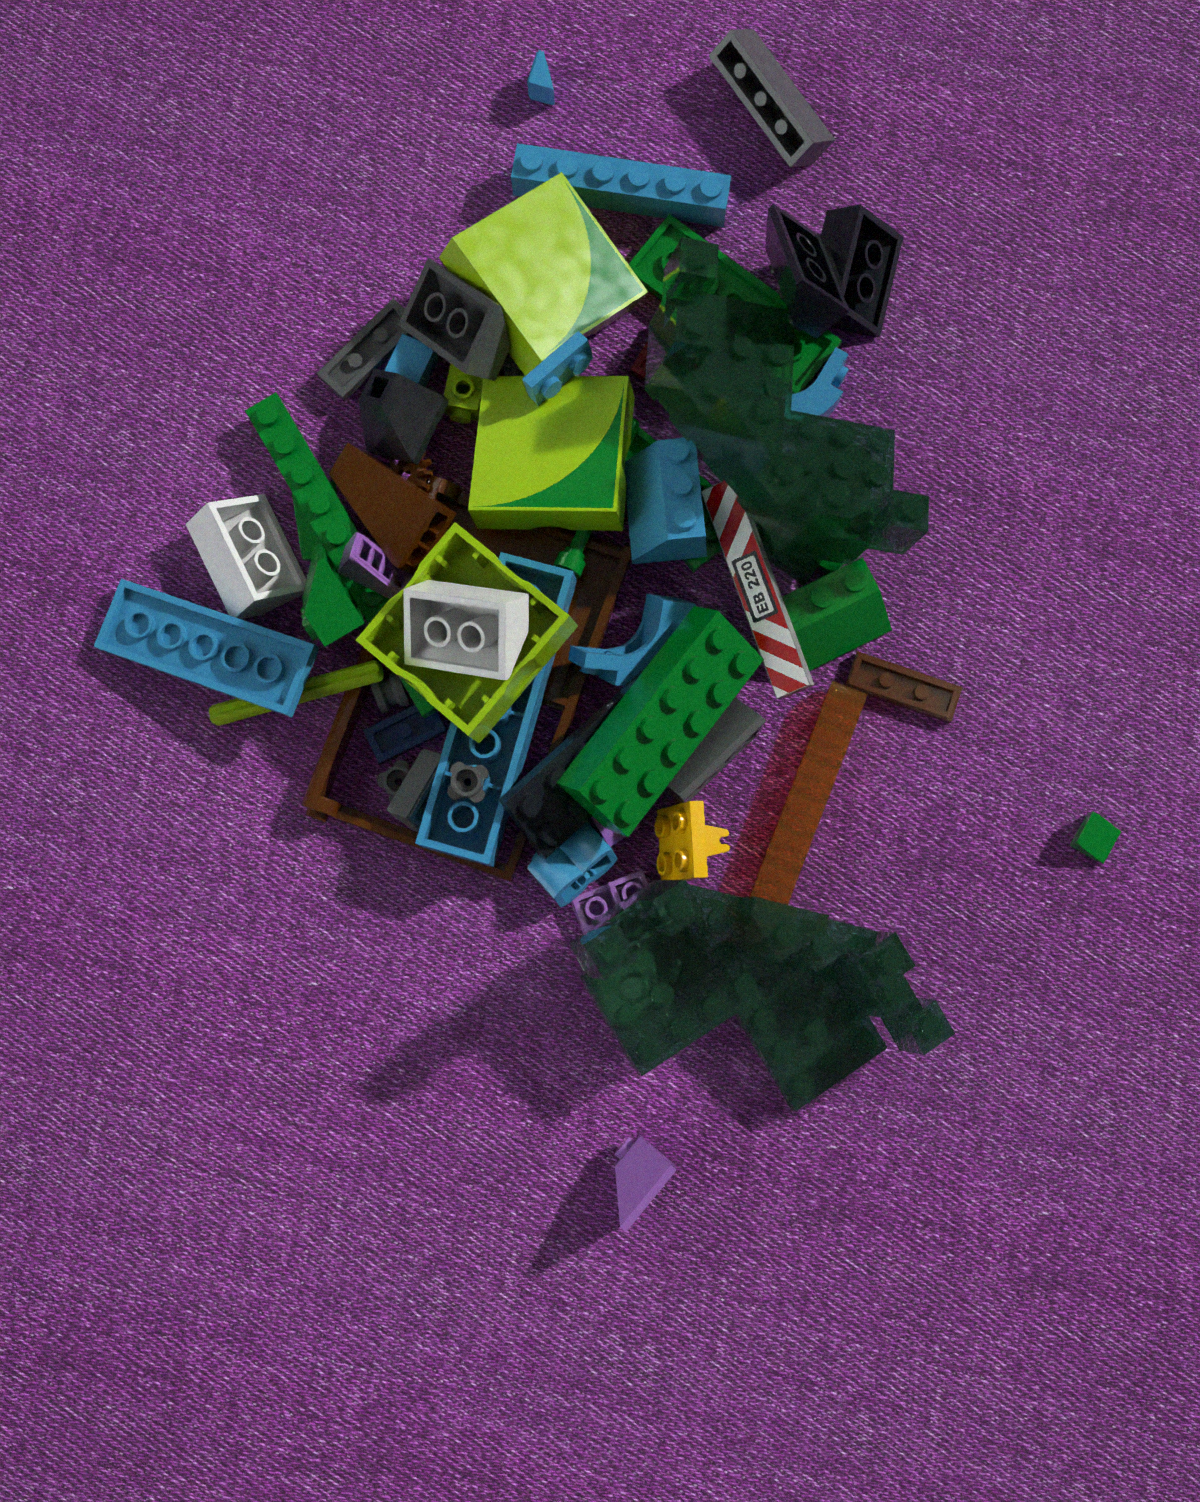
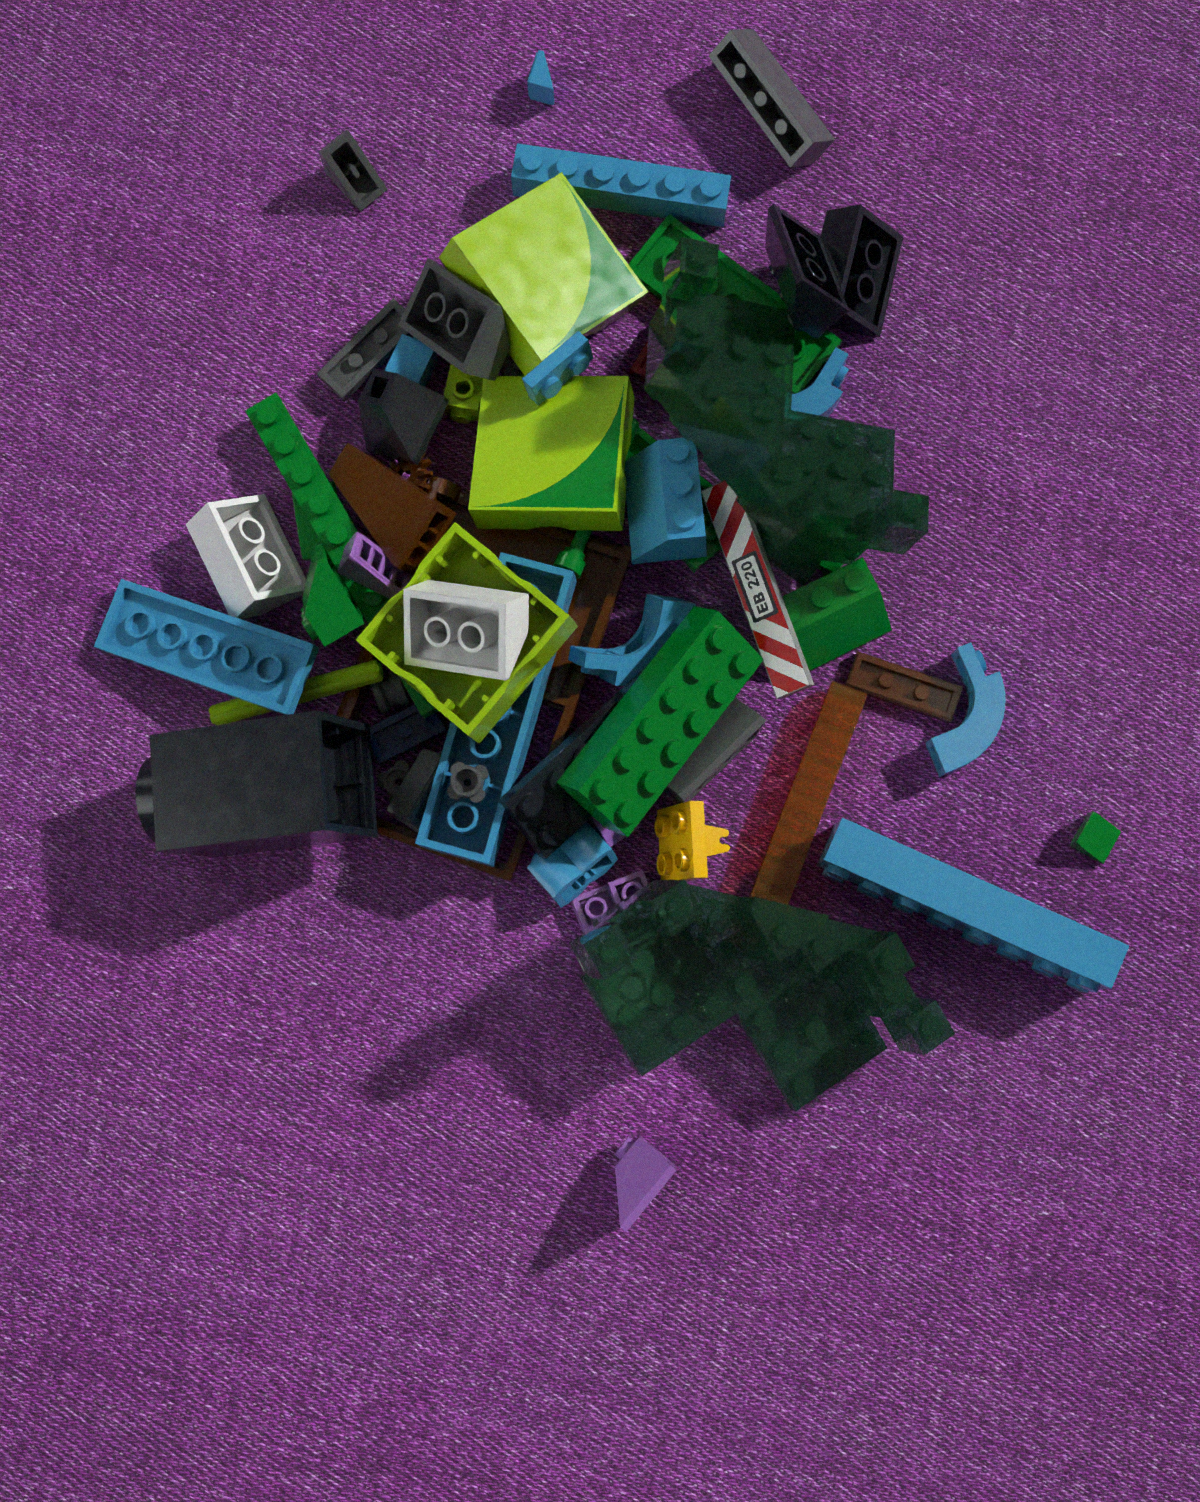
none -> black container [135,711,378,857]
none -> dark grey slope [319,129,387,211]
none -> dark azure brick [816,818,1129,993]
none -> dark azure arch [925,642,1006,778]

